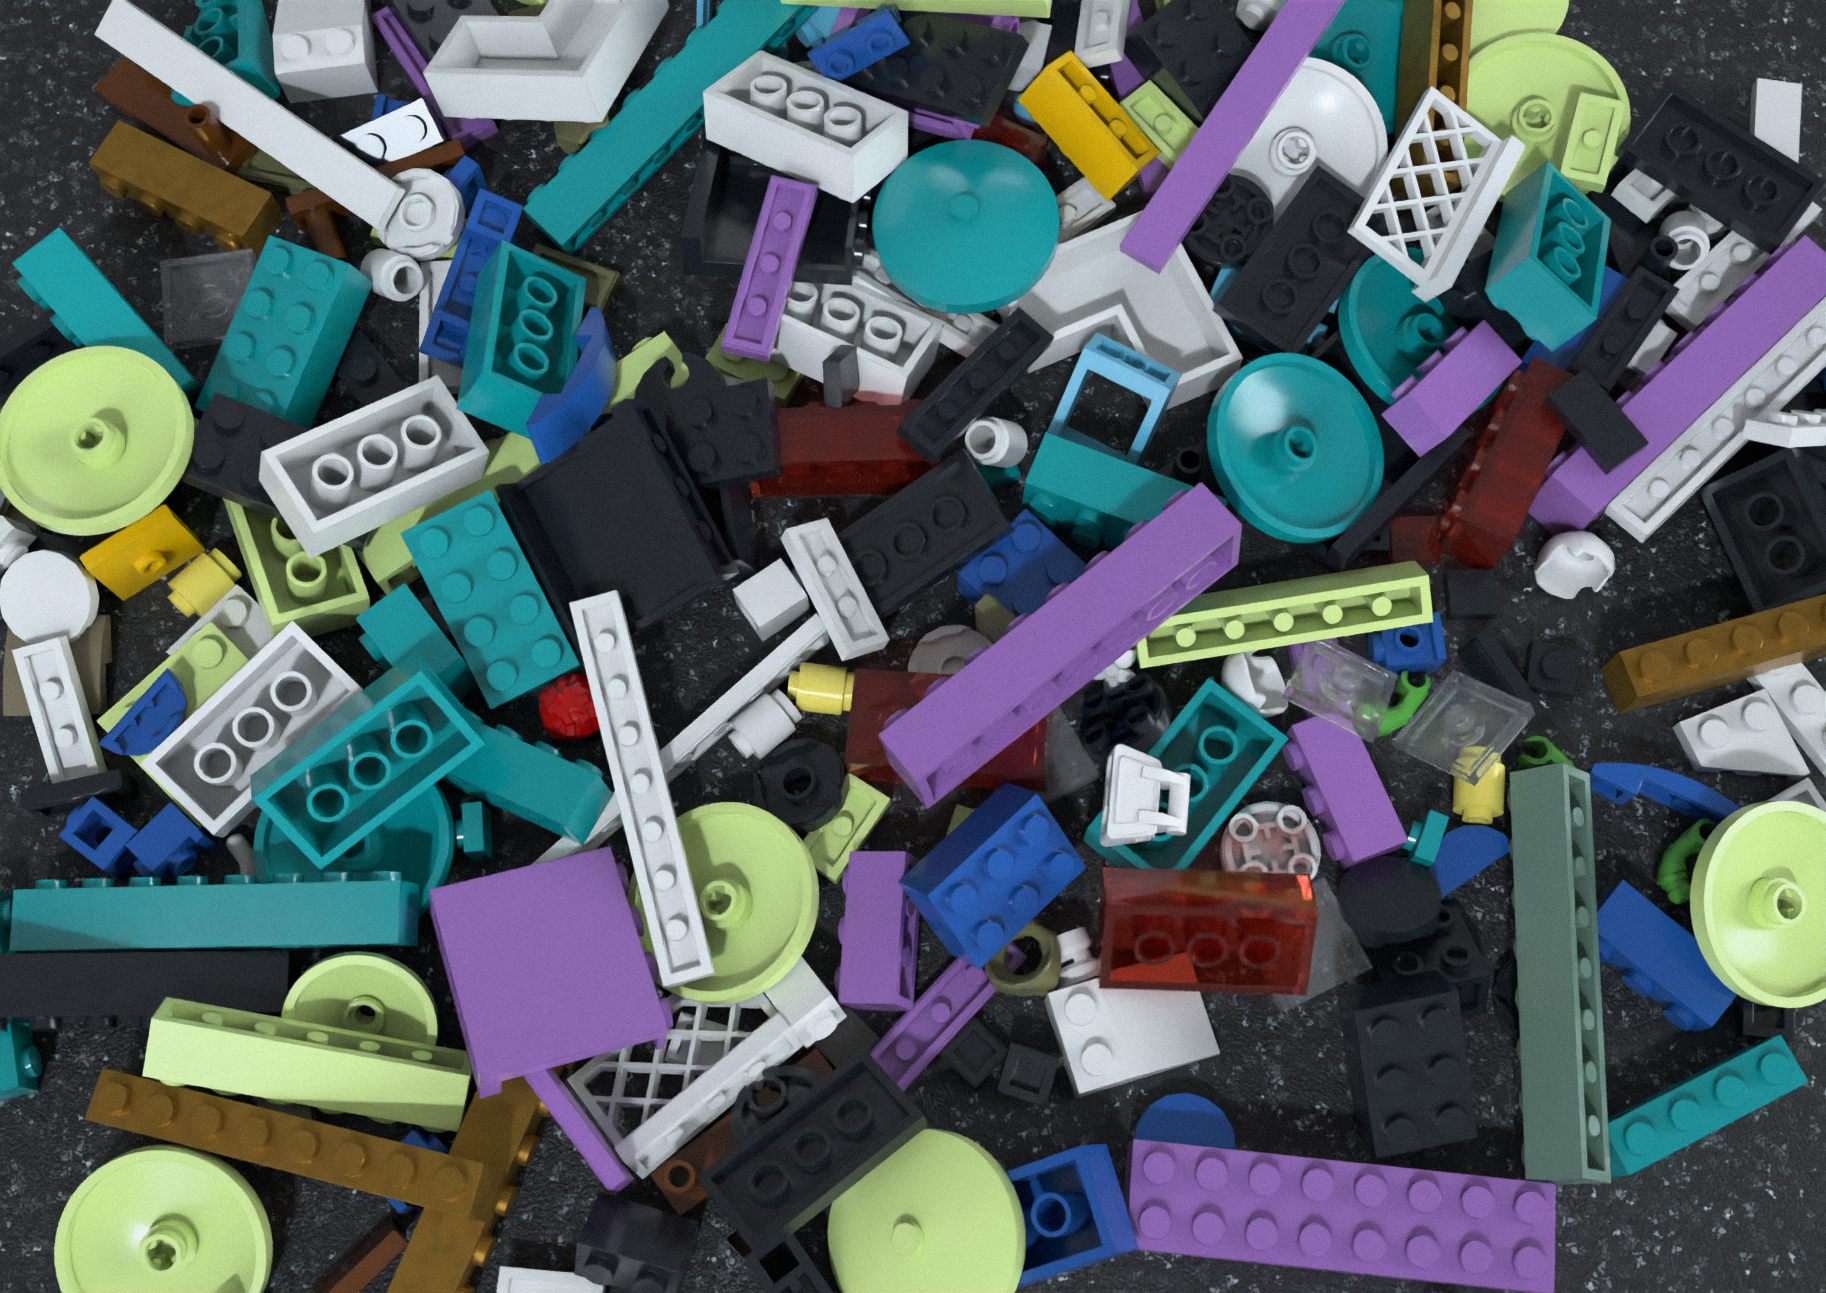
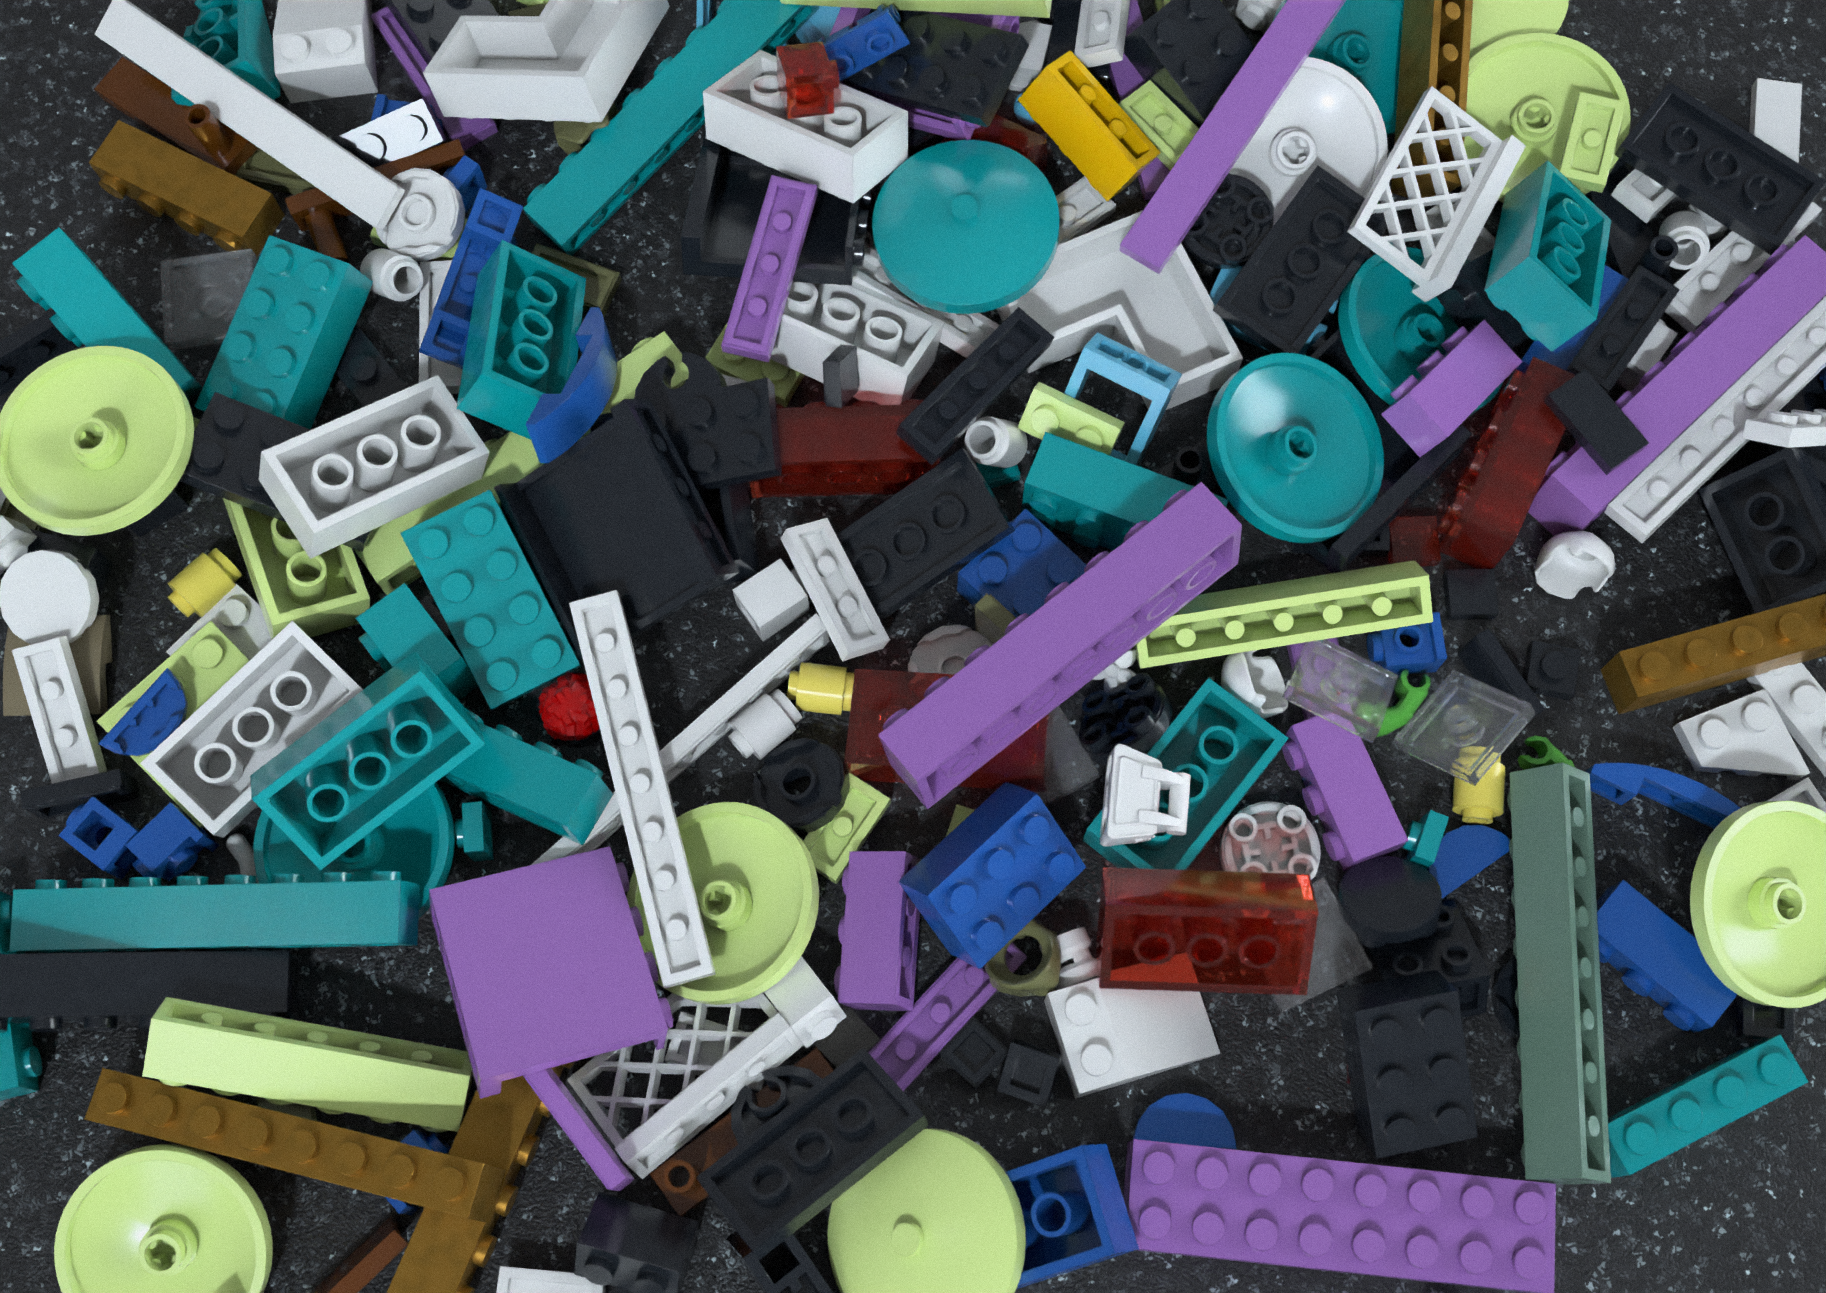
yellow plate [79,504,206,601] -> none
yellowish green dish [281,951,439,1046] -> none
bright green piece [1656,818,1715,905] -> none
none -> clear red brick [776,41,839,119]
none -> yellowish green plate [1018,382,1125,455]

